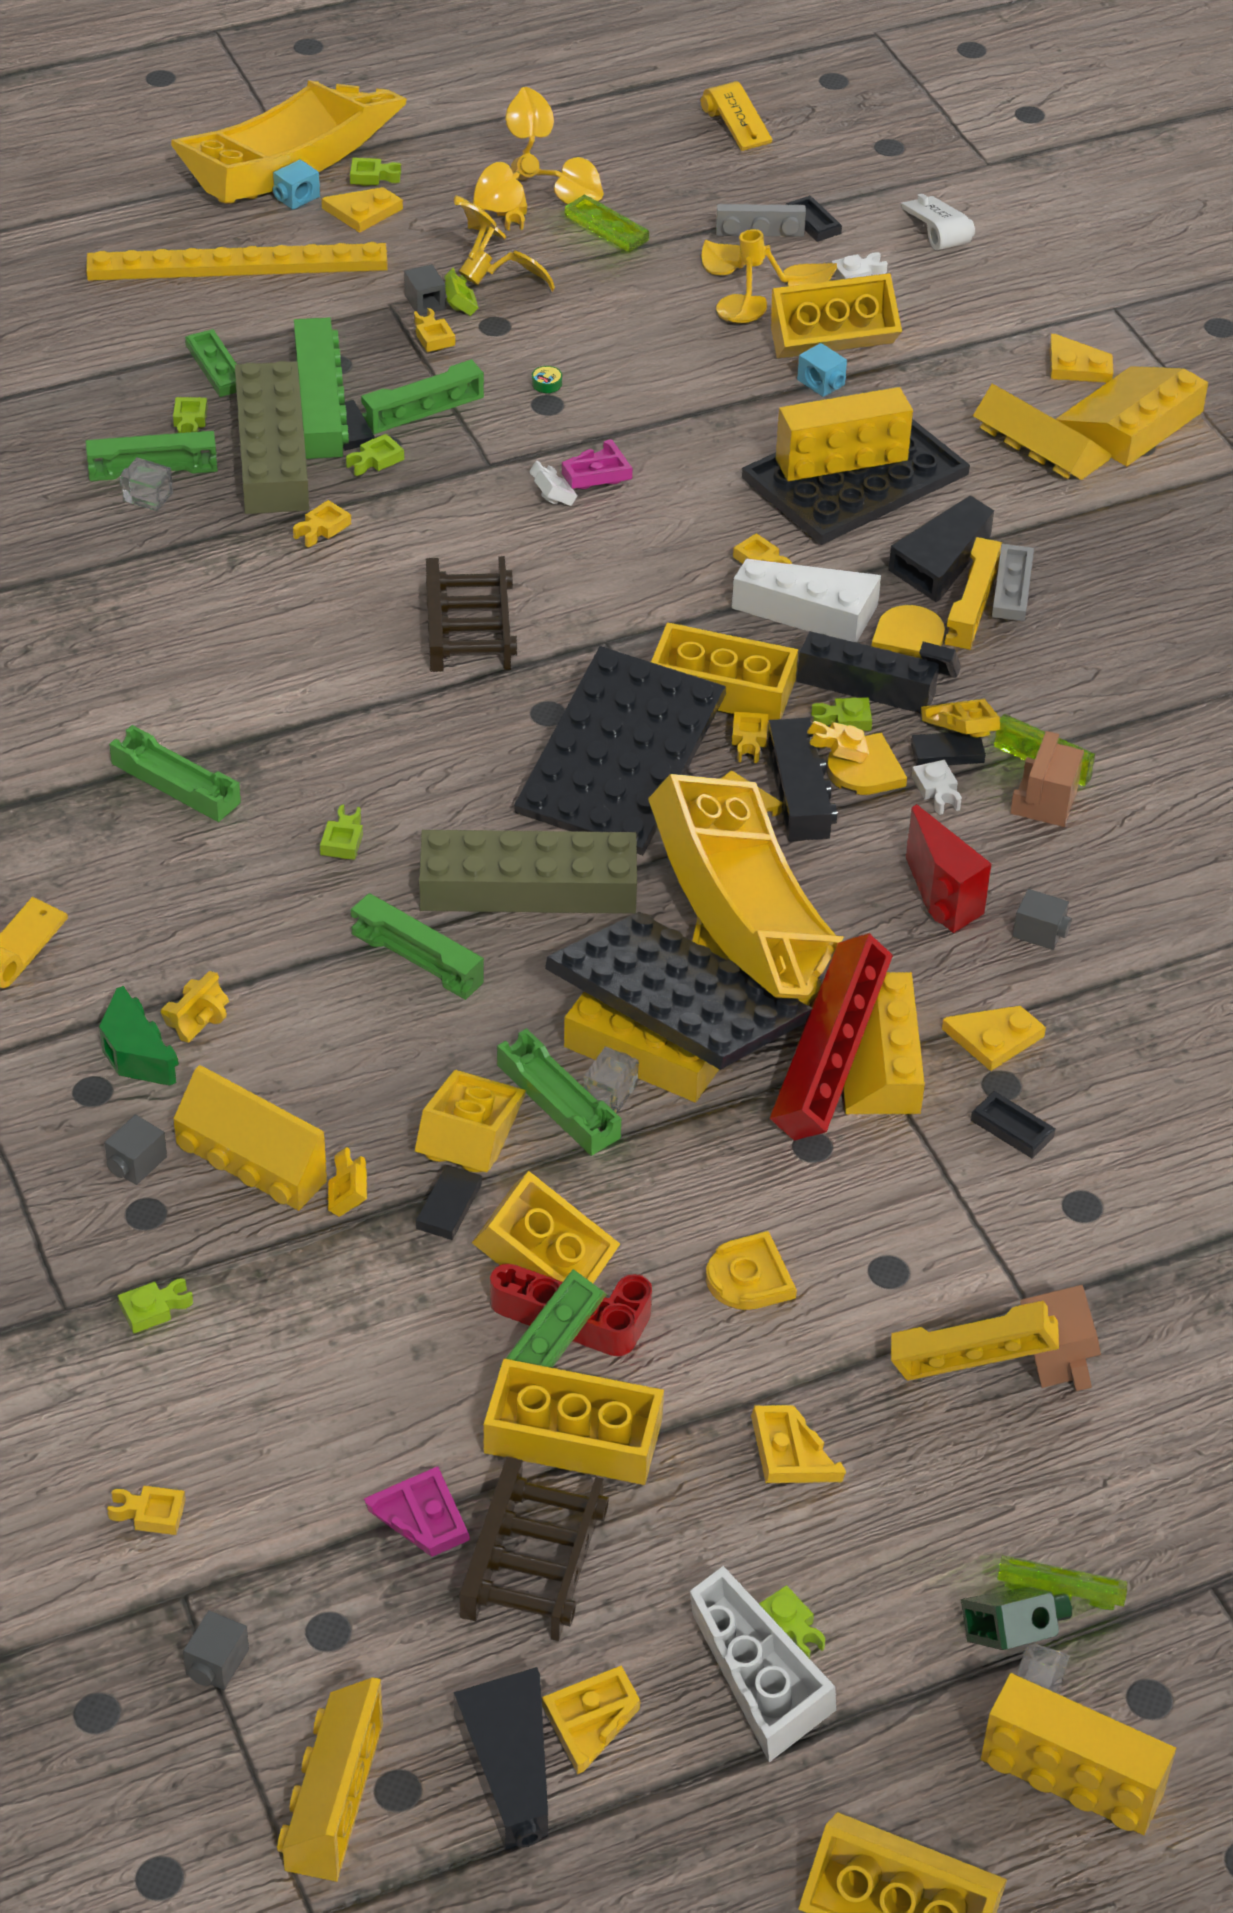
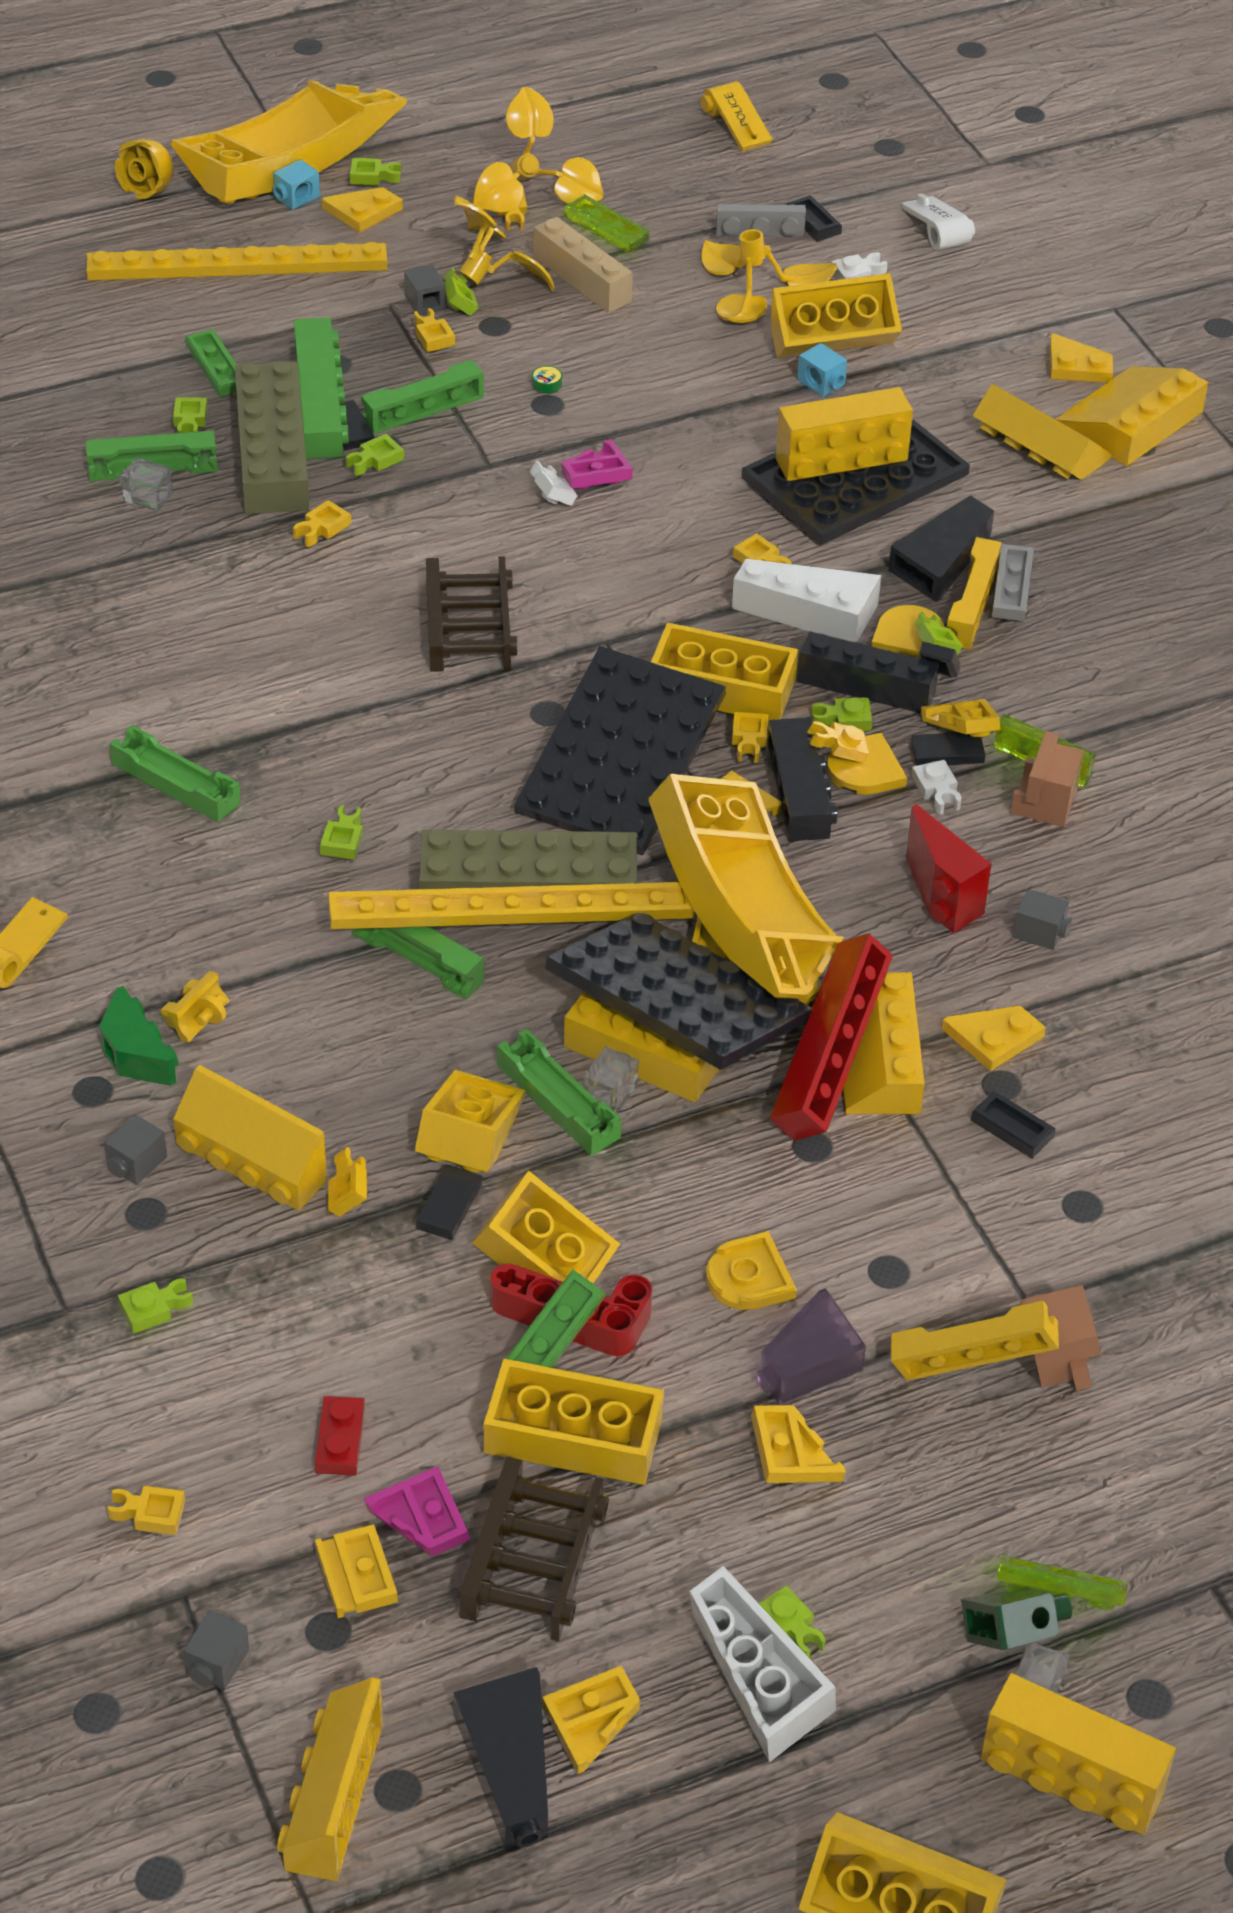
none -> yellow cylinder [114,138,174,199]
none -> red plate [315,1396,365,1476]
none -> yellow plate [315,1524,398,1618]
none -> yellow plate [328,882,695,929]
none -> tan brick [533,216,633,313]
none -> clear purple slope [757,1288,866,1405]
none -> lime plate [915,612,963,656]

